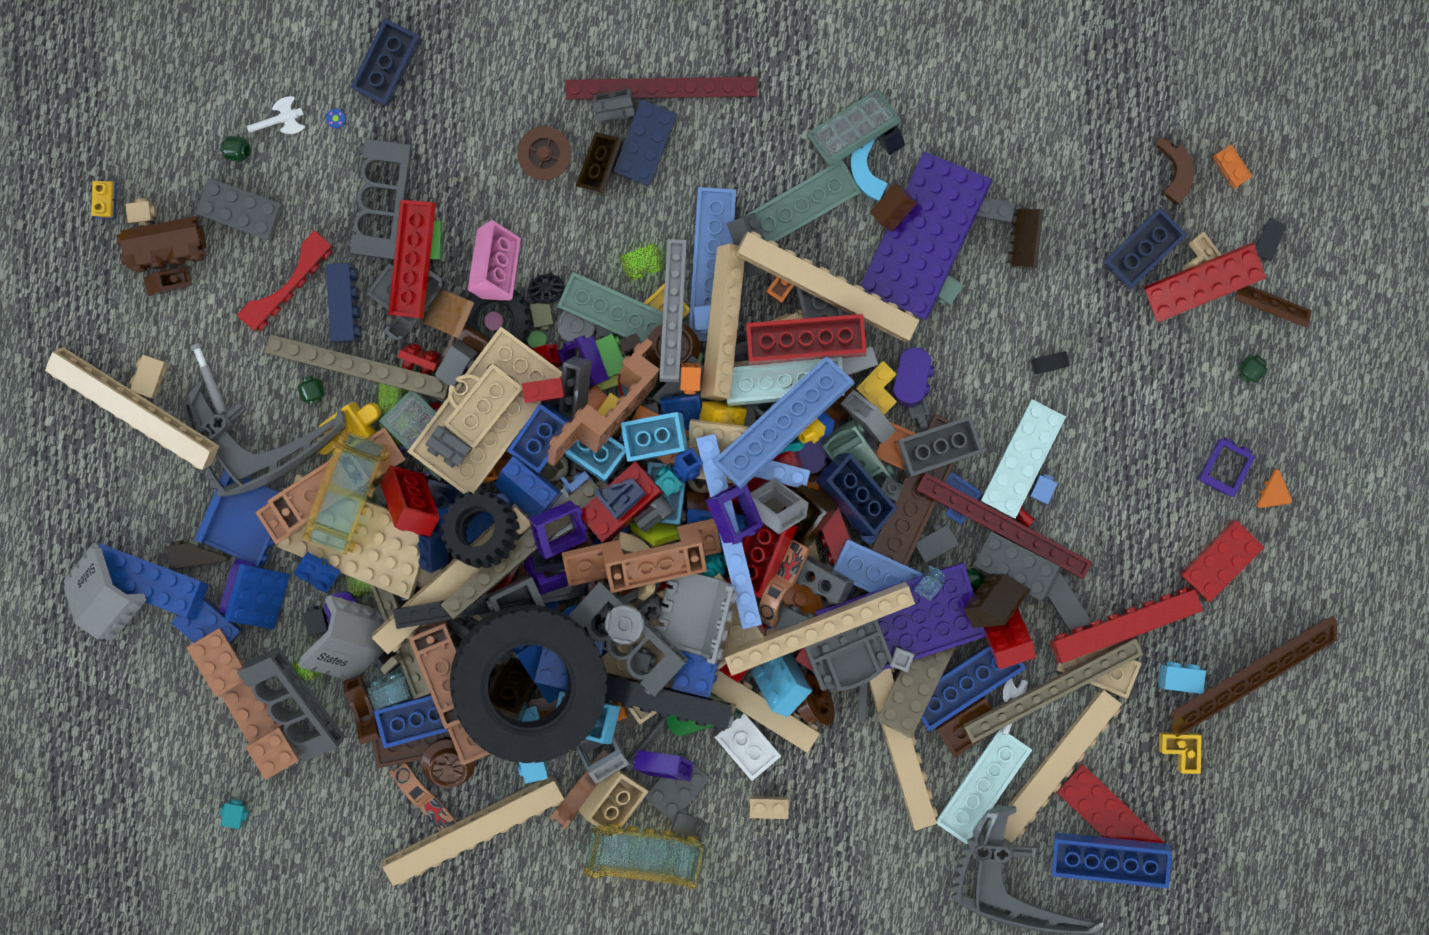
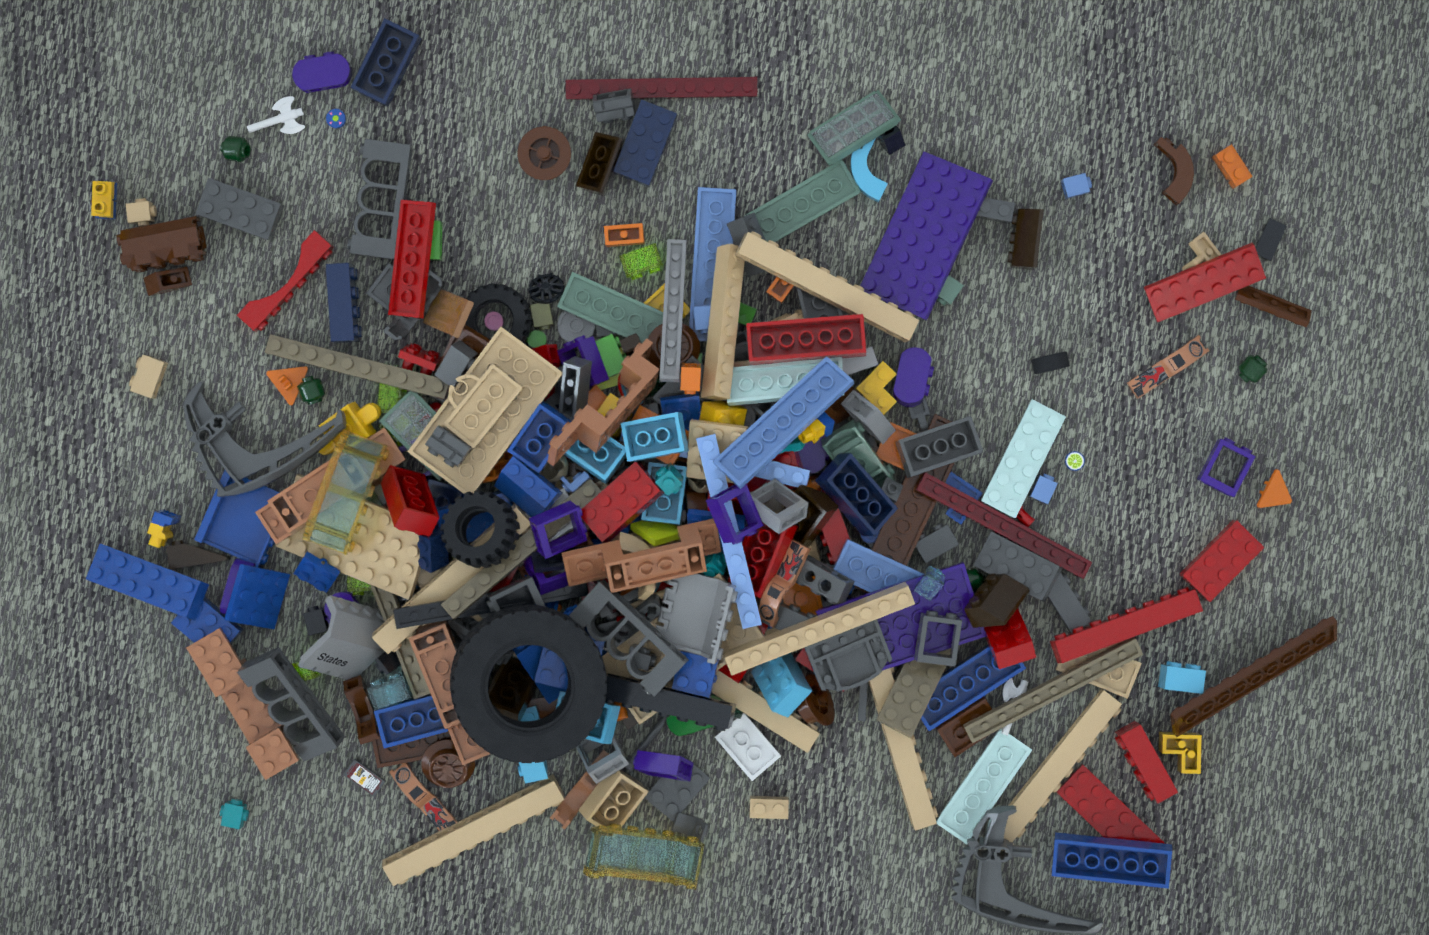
tan brick [45,347,219,470] -> none
light grey hinge [64,543,146,640] -> none
light grey piece [190,343,228,414] -> none
dark tan tile [380,654,404,675] -> none
bright pink slope [468,220,521,301] -> none
red brick [522,377,565,404] -> none
dark blue wing [594,478,647,520] -> none
light grey tile [605,605,644,644] -> none
dark grey piece [634,495,675,533] -> none
blue brick [672,448,703,483] -> none
reddish brown brick [870,183,917,232] -> none
light grey tile [889,647,915,672] -> none
dark blue brick [1101,207,1187,290] -> none
none -> hips [147,509,181,548]
none -> orange piece [266,366,308,405]
none -> dark purple brick [292,52,352,93]
none -> tile [343,759,386,797]
none -> orange brick [604,223,645,247]
none -> bright green slope [738,302,757,326]
none -> dark grey window [914,610,962,667]
none -> medium blue brick [1061,173,1092,199]
none -> tile [1065,451,1085,471]
none -> red brick [1114,721,1178,803]
none -> piece [1127,335,1209,399]

